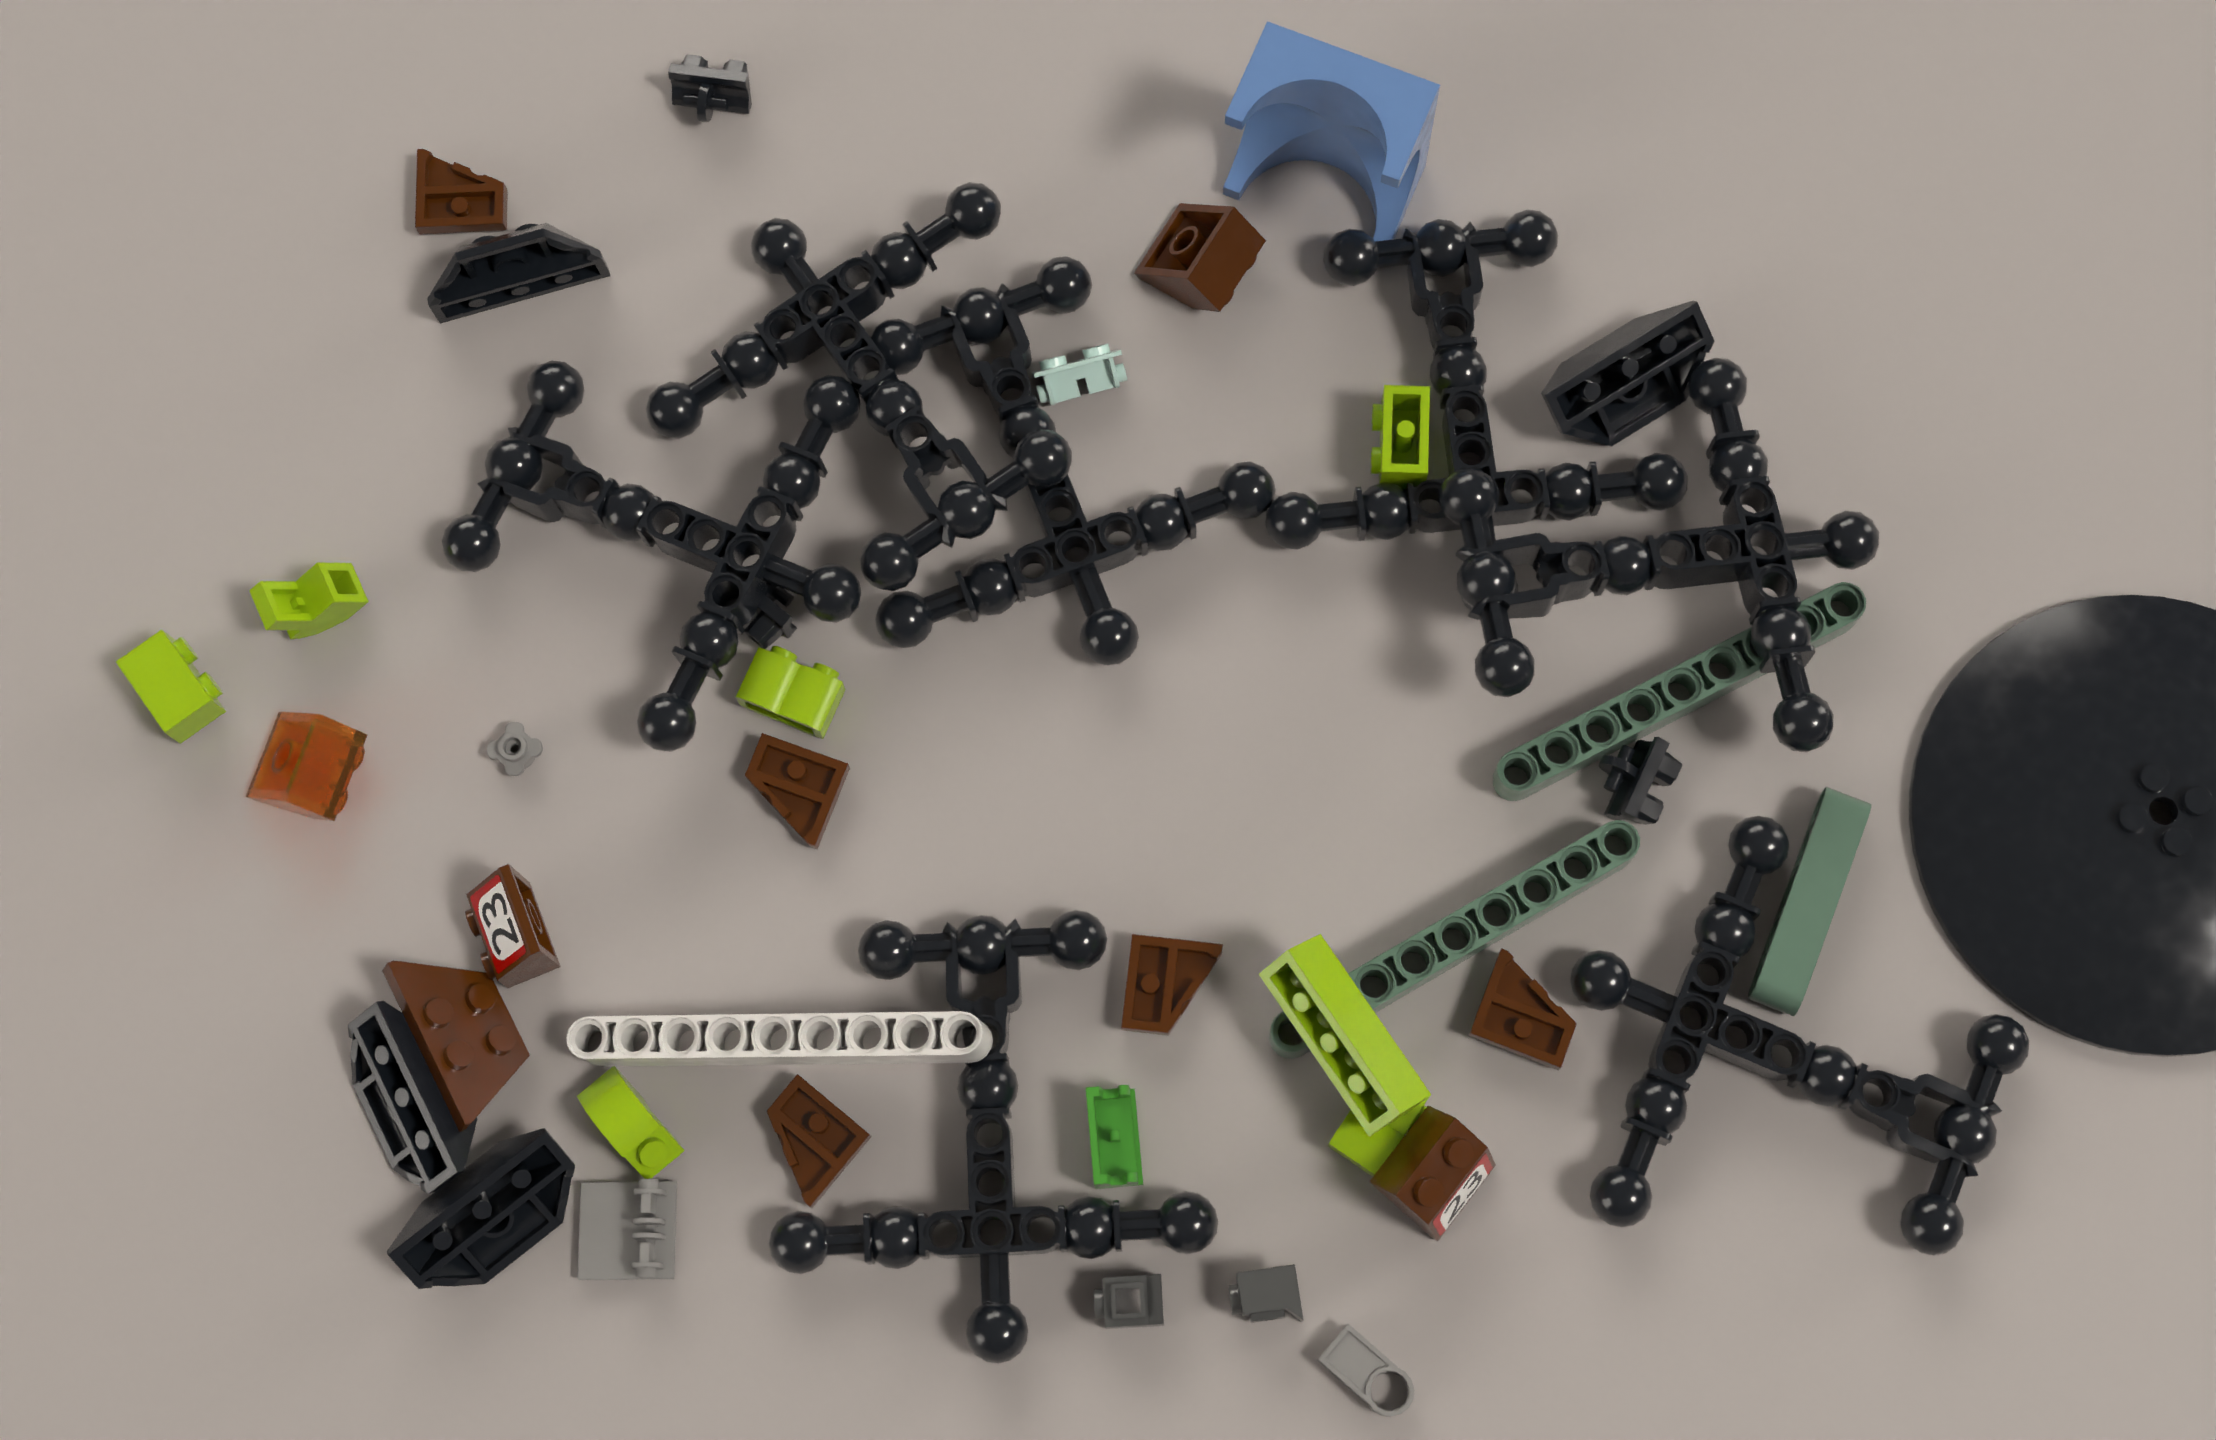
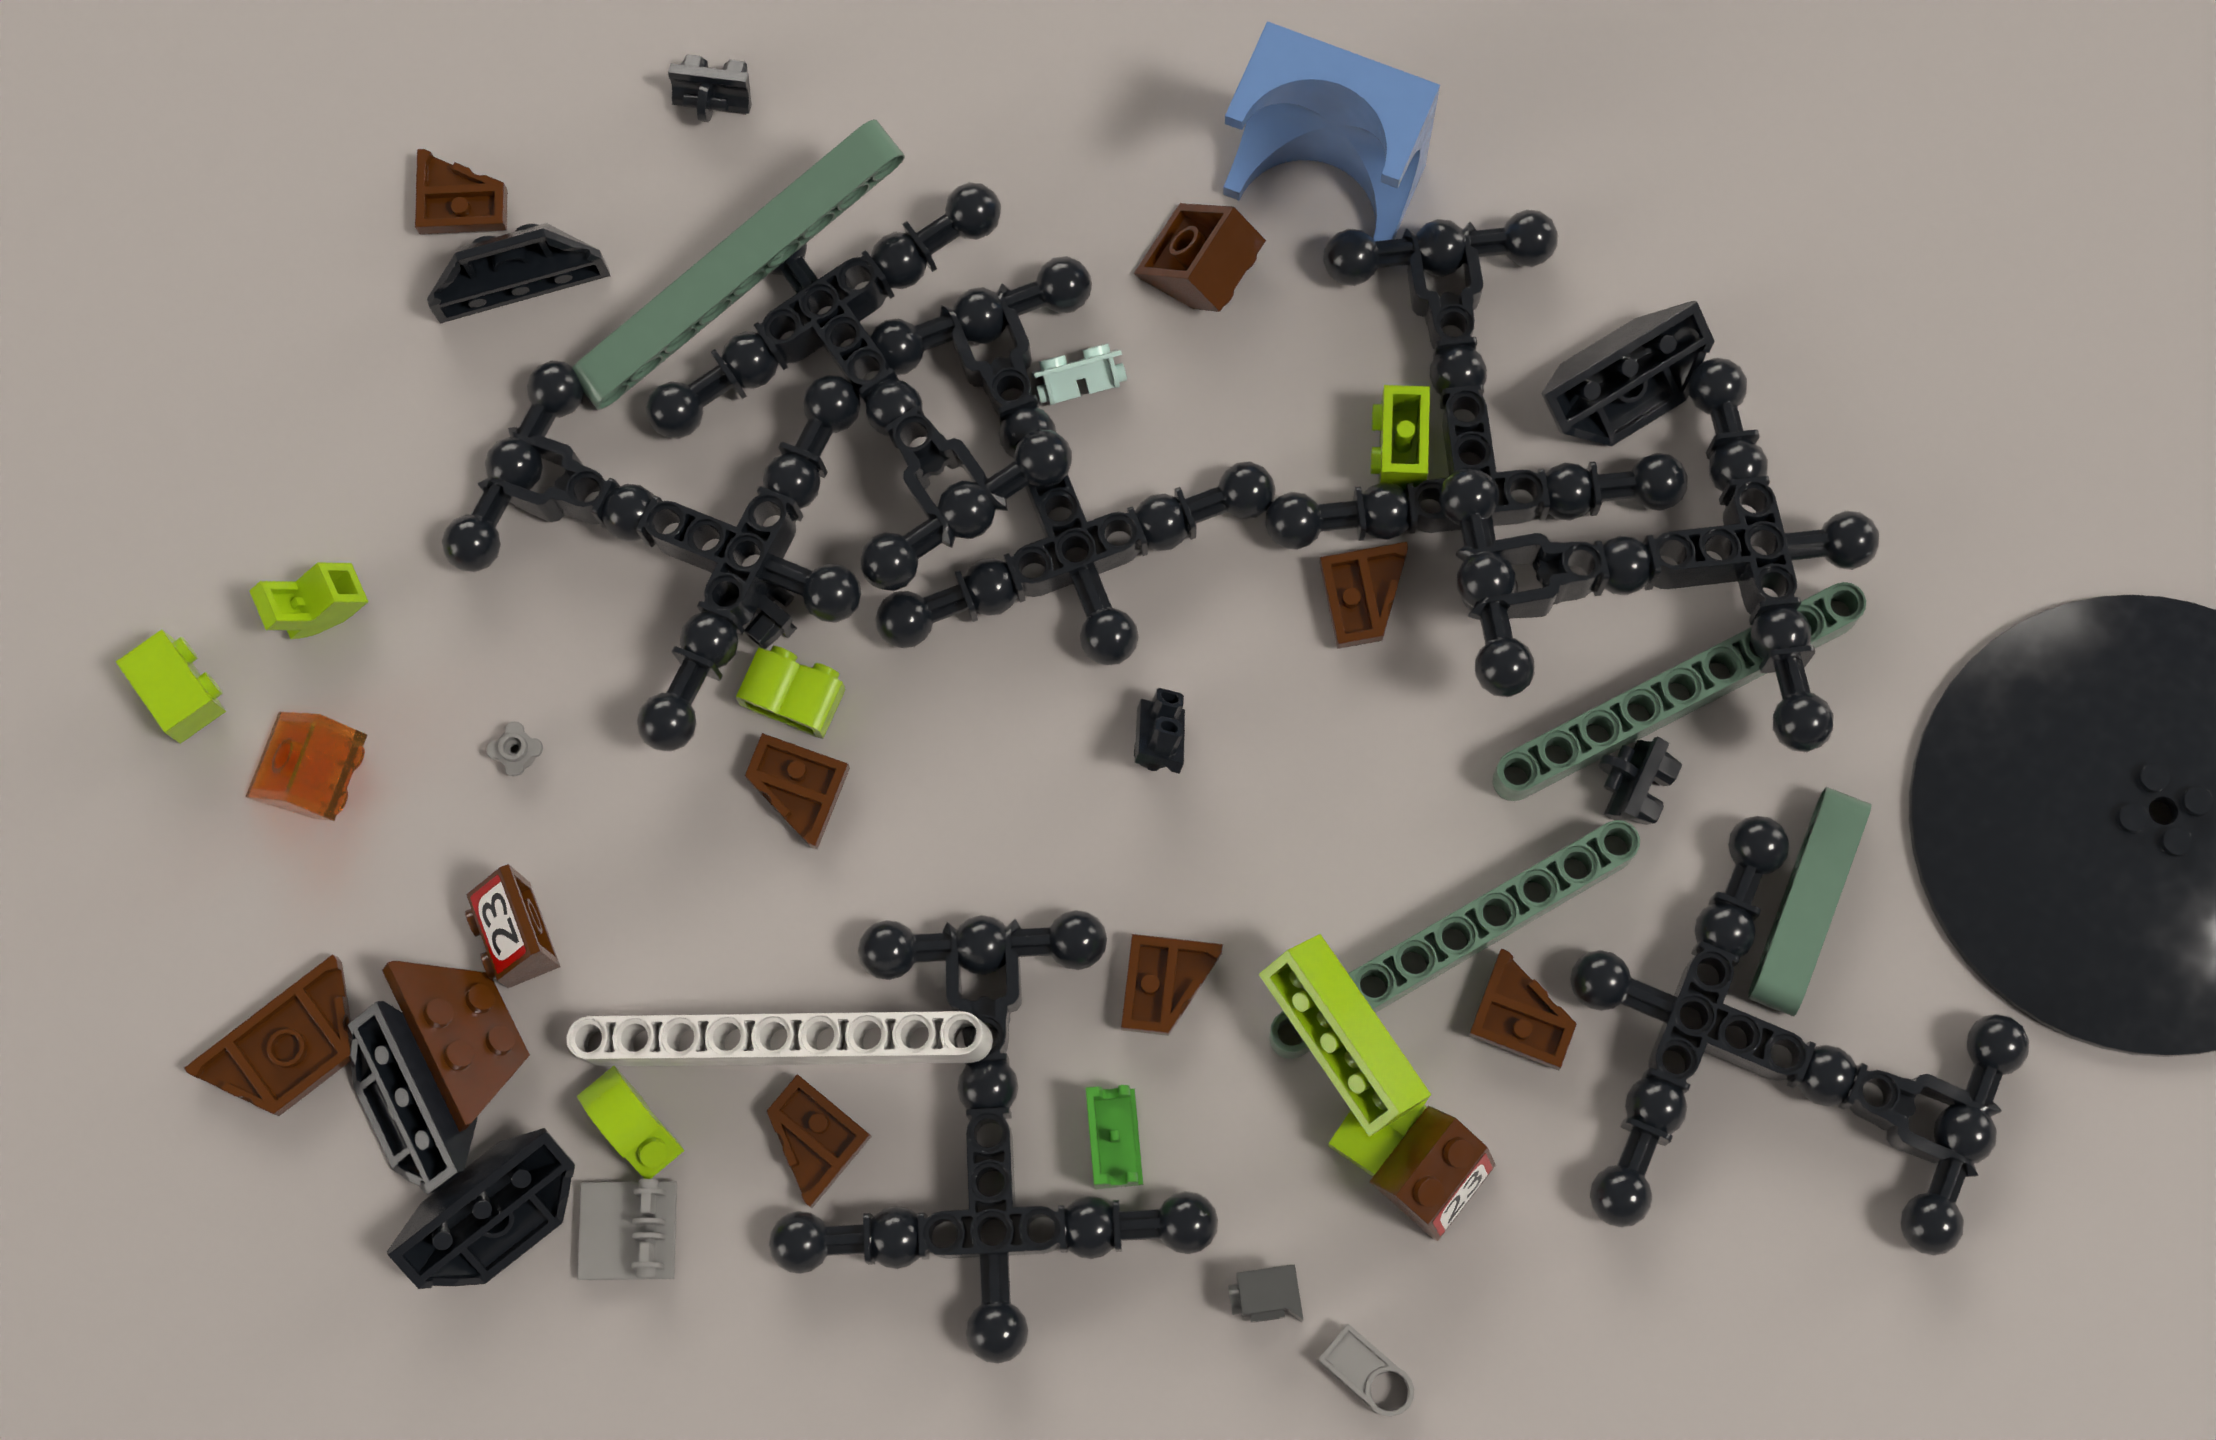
dark grey window [1094,1274,1164,1329] -> none
none -> reddish brown wing [184,954,352,1116]
none -> sand green beam [572,119,905,410]
none -> black hips [1134,688,1185,774]
none -> reddish brown wing [1319,542,1408,649]

